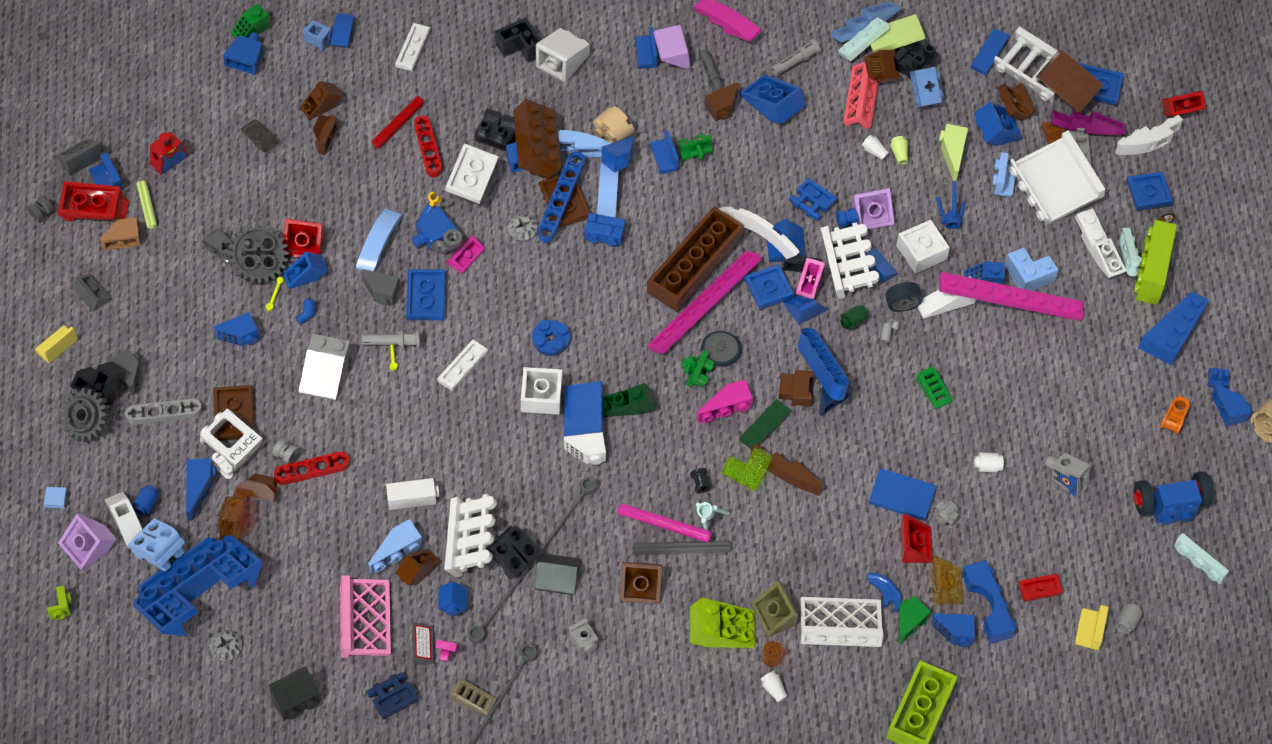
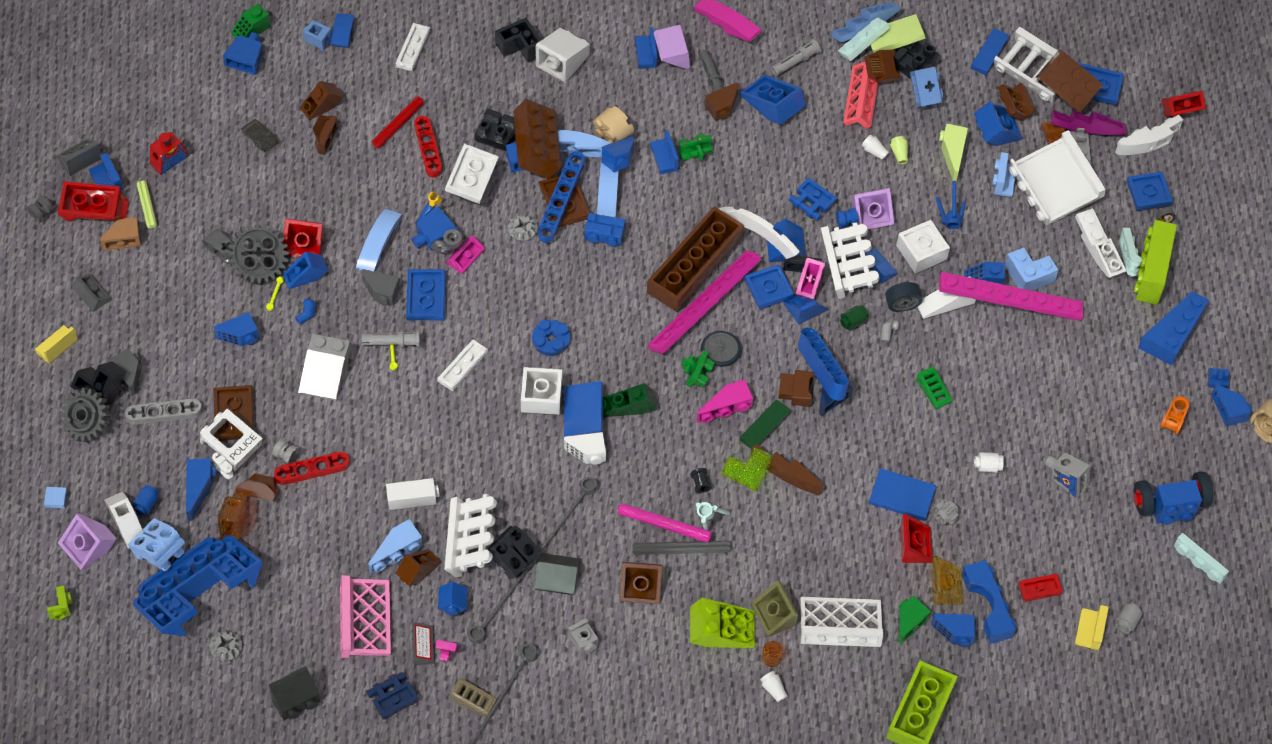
blue piece [867,572,901,613] -> none

